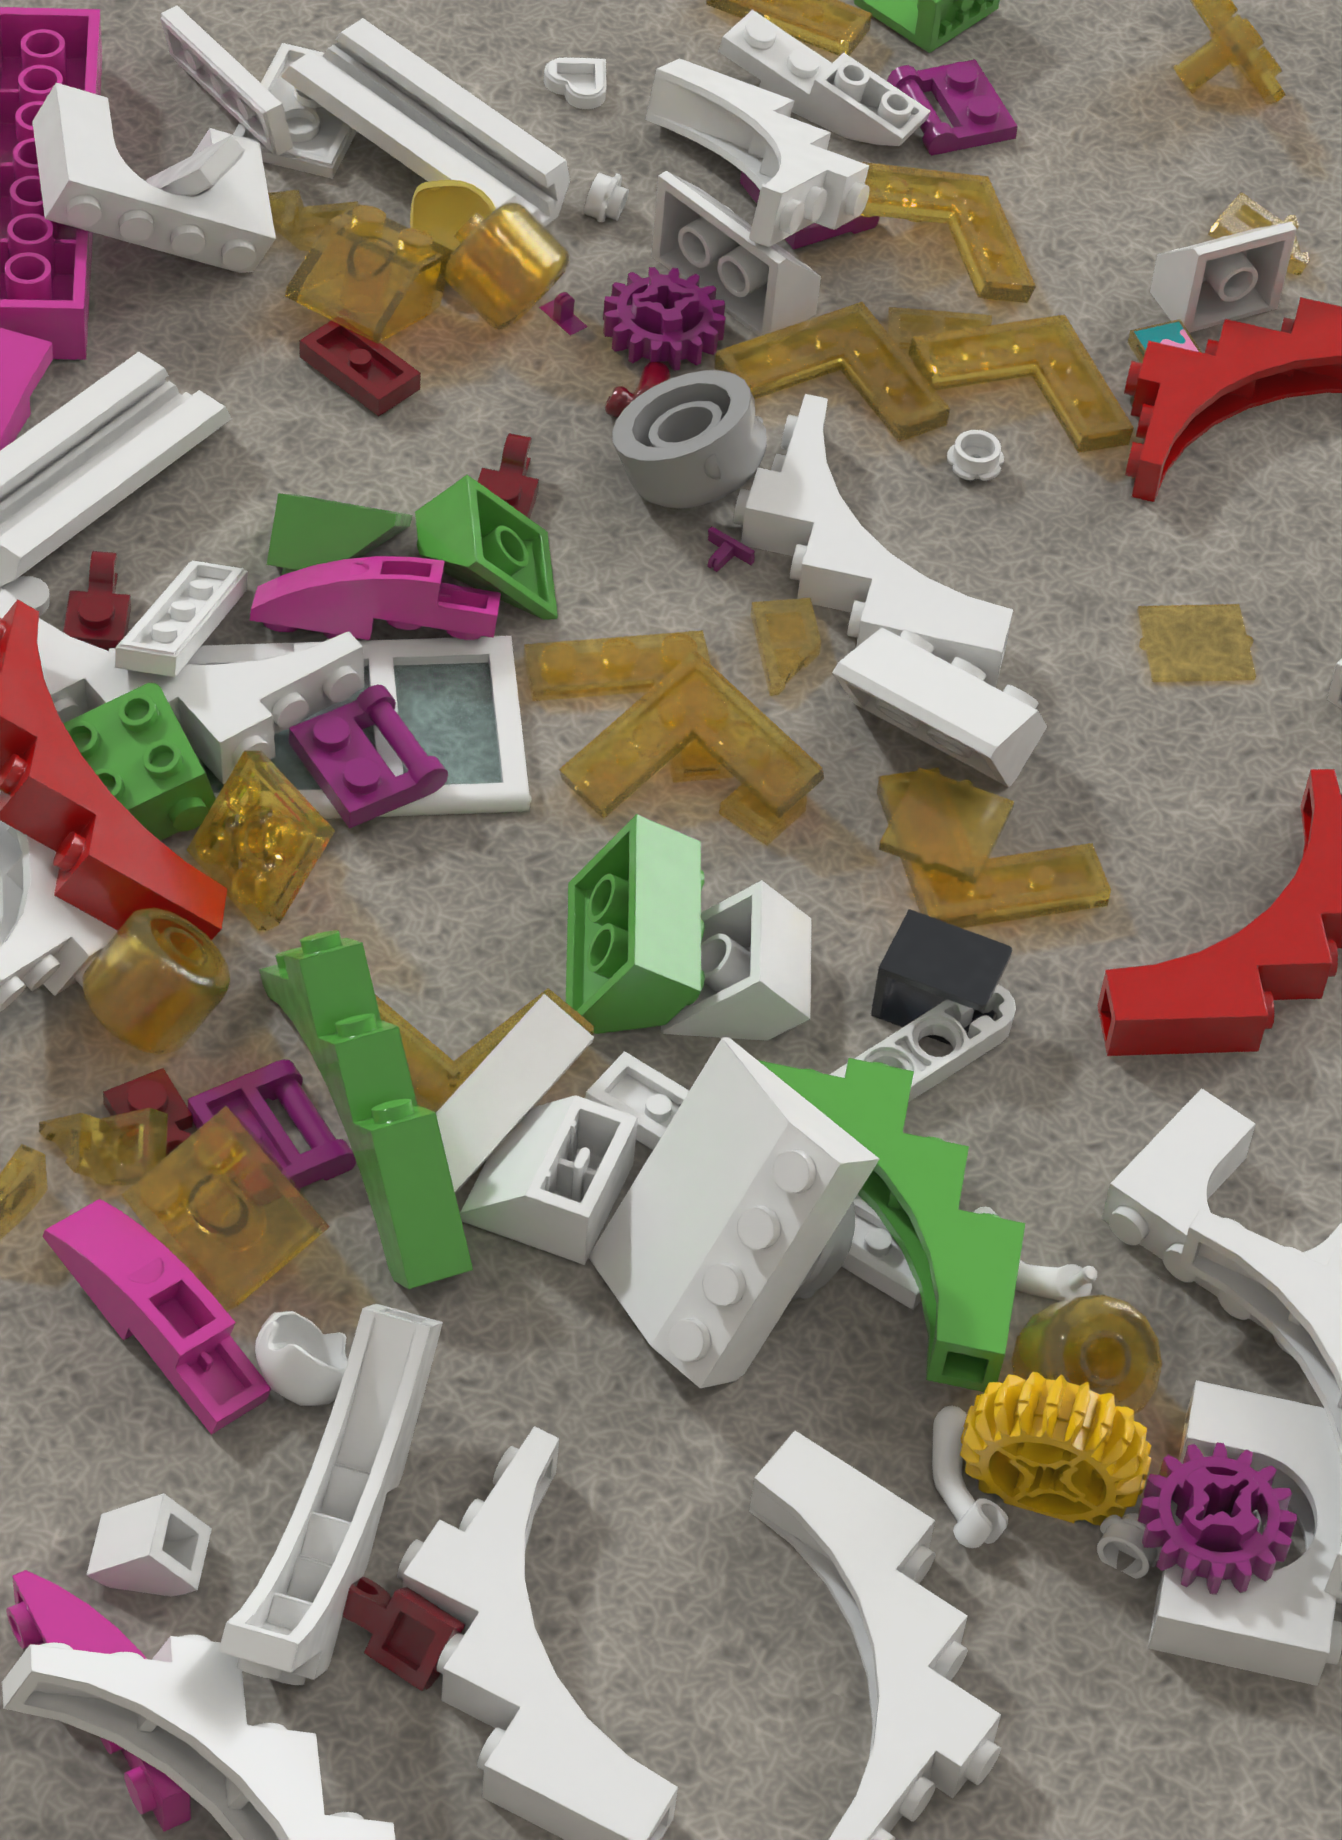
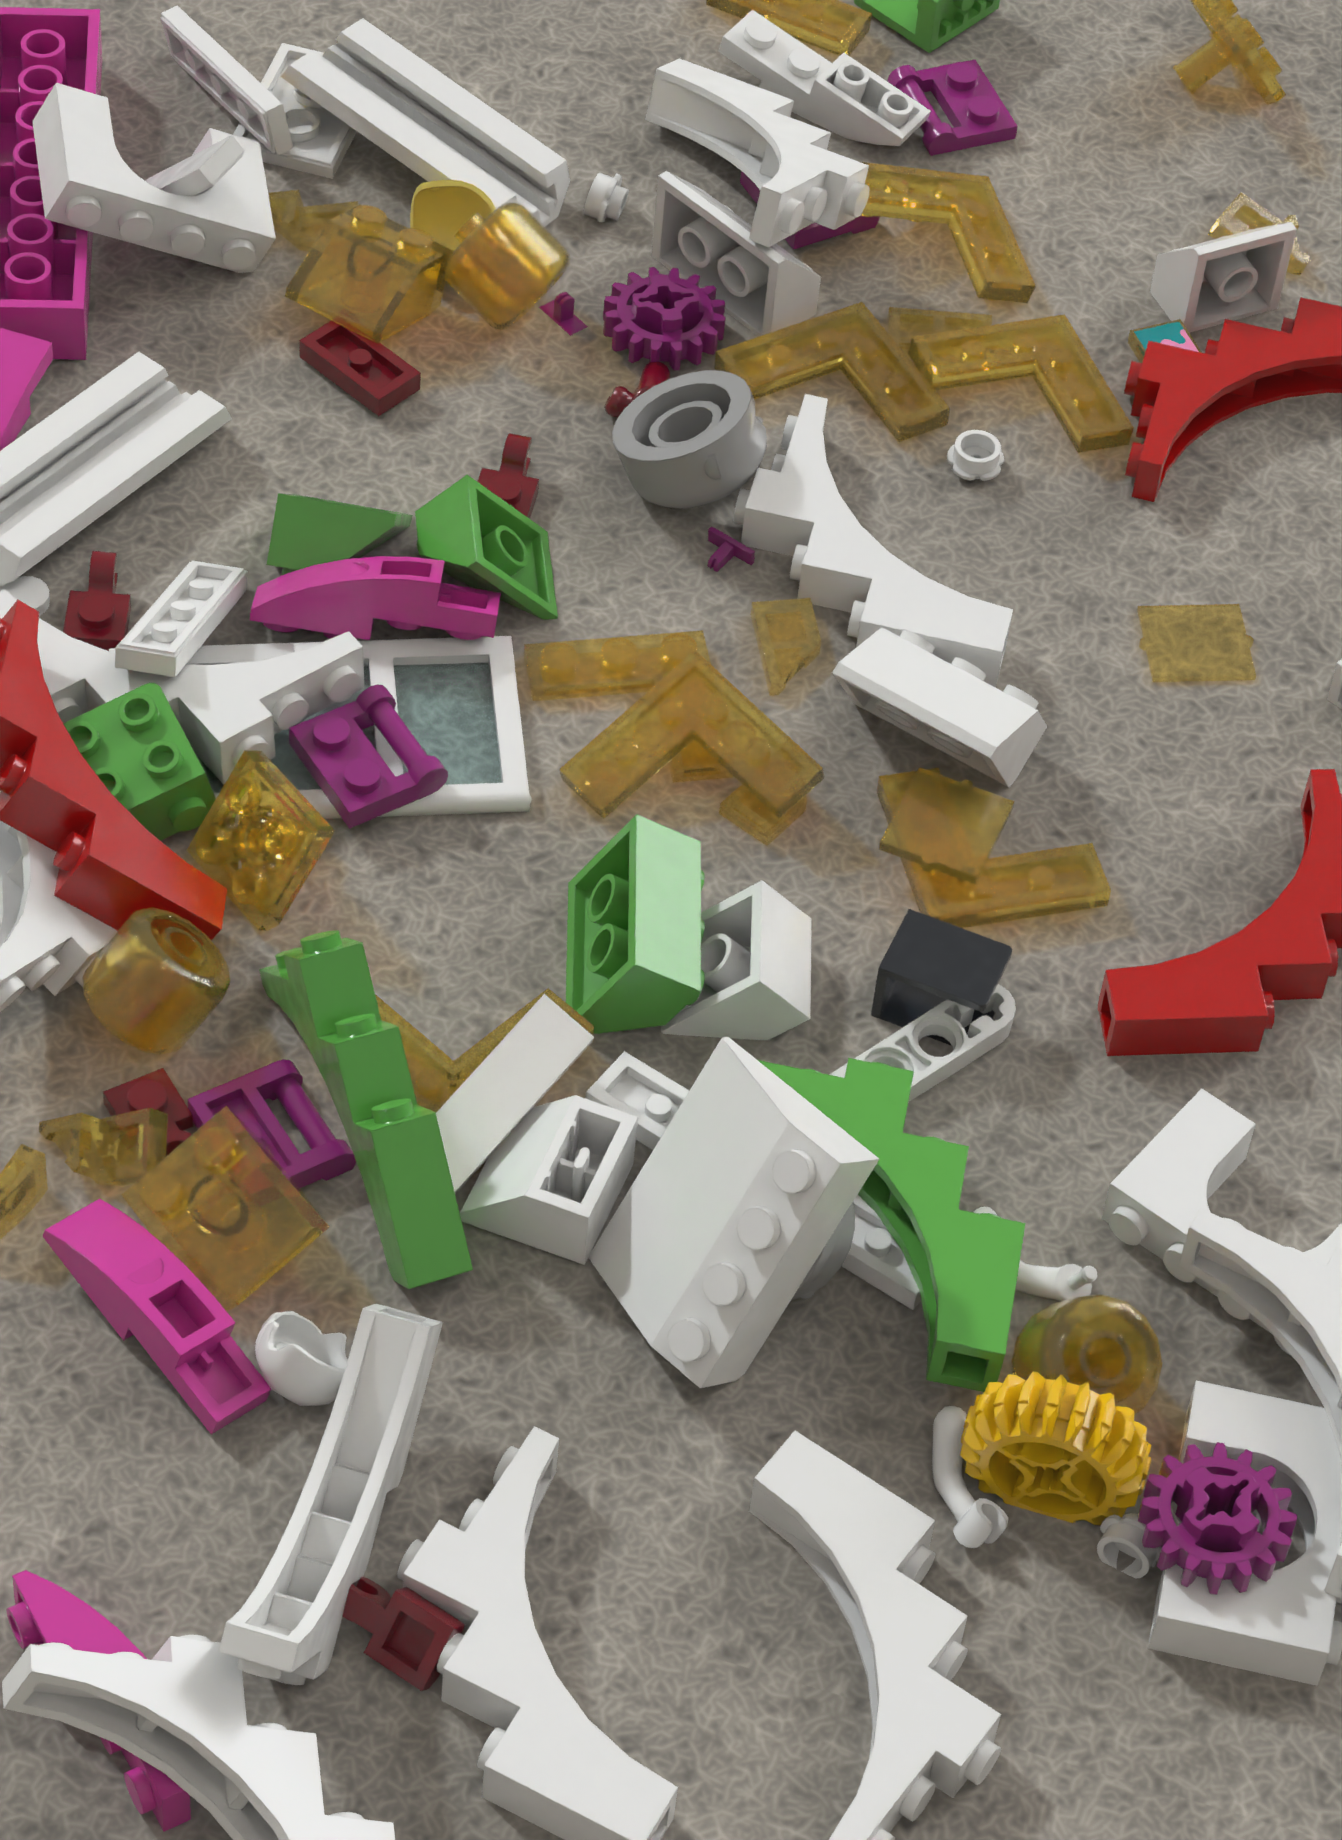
white brick [87,1493,212,1597] -> none
white tile [544,57,607,110] -> none

